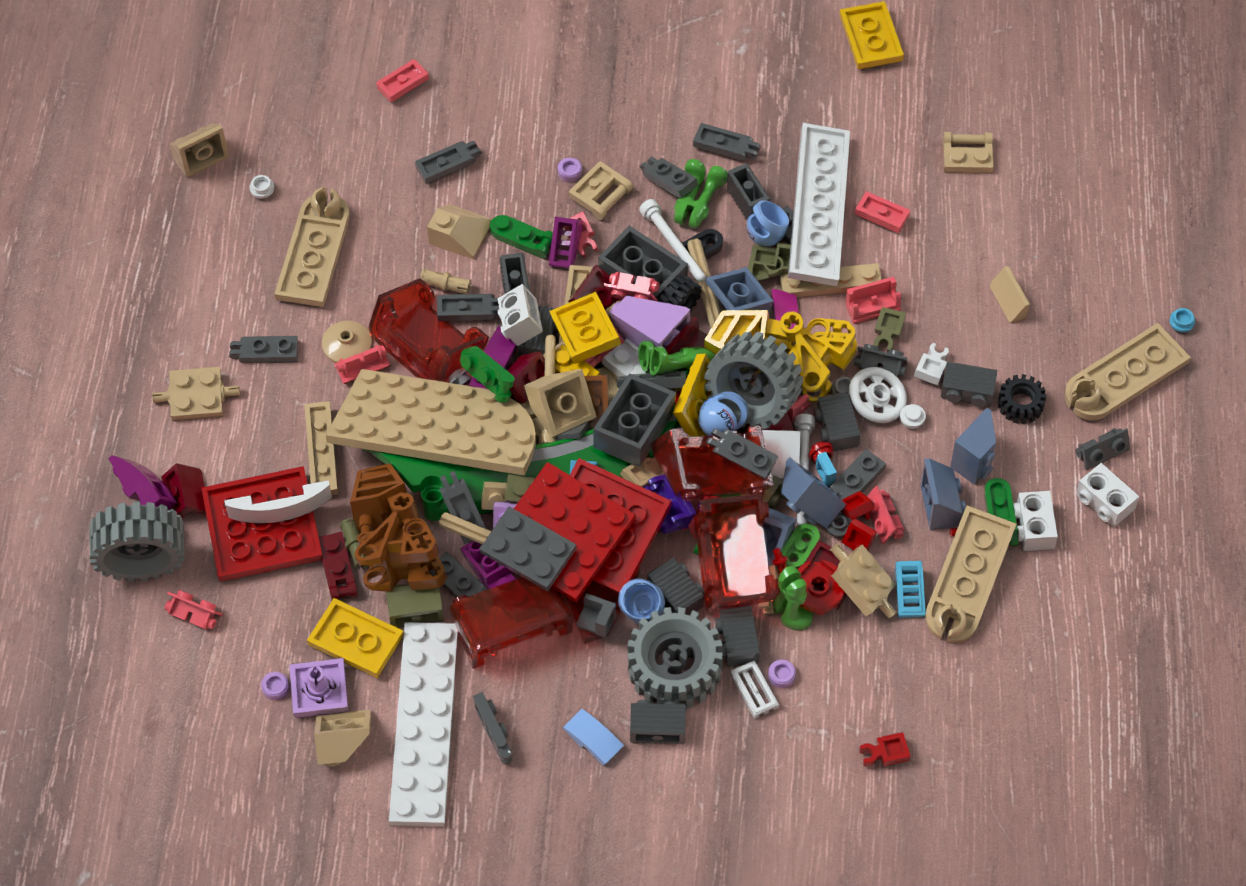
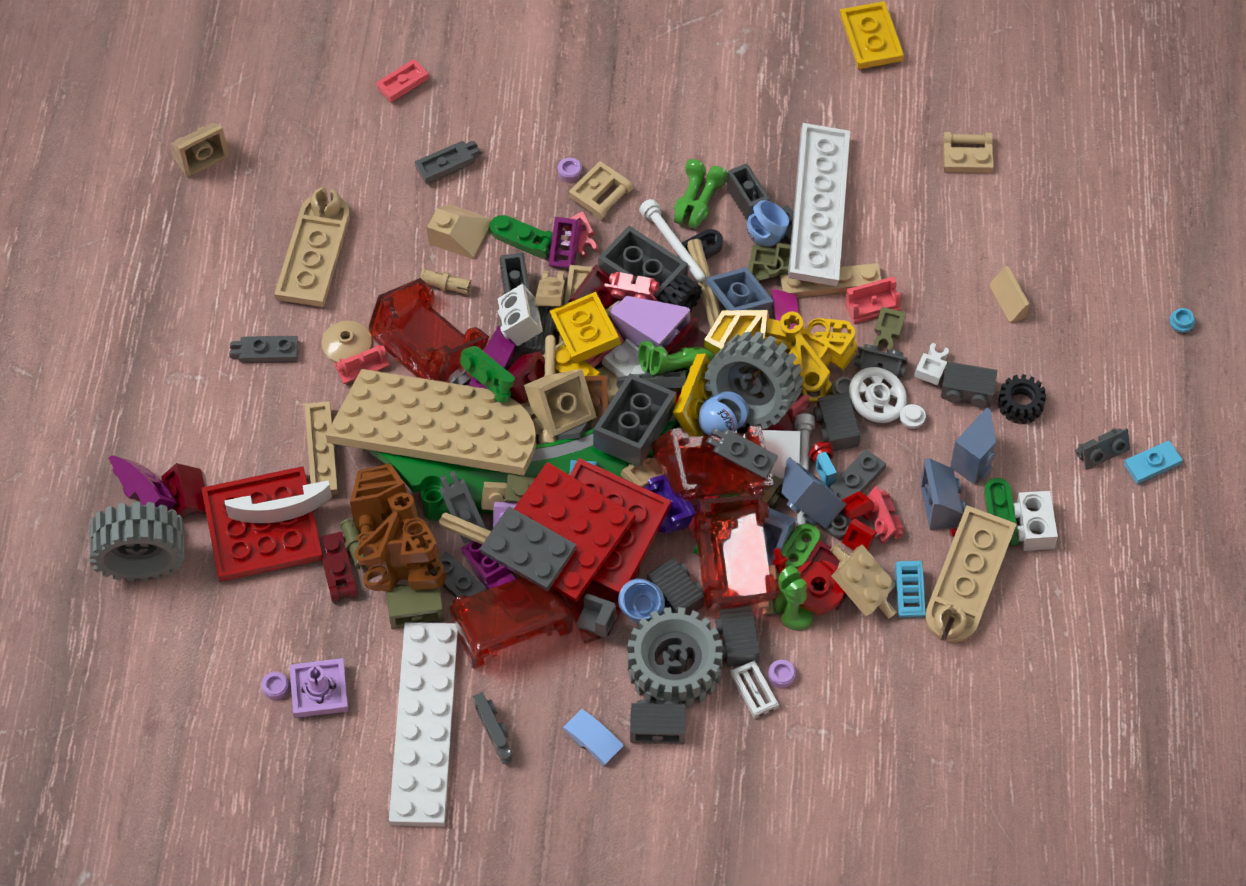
tan plate [152,366,240,421] -> none
coral hinge [165,590,223,630] -> none
white plate [249,175,274,199] -> none
yellow plate [307,598,404,678] -> none
tan slope [314,709,371,767] -> none
dark grey hinge [437,294,499,321] -> none
dark grey hinge [640,157,698,199] -> none
dark grey hinge [693,123,761,161] -> none
coral plate [855,191,910,233] -> none
red plate [859,732,911,767] -> none
tan plate [1064,323,1191,420] -> none
white brick [1076,463,1139,527] -> none
none -> tan hinge [536,270,565,307]
none -> medium azure plate [1123,440,1183,485]

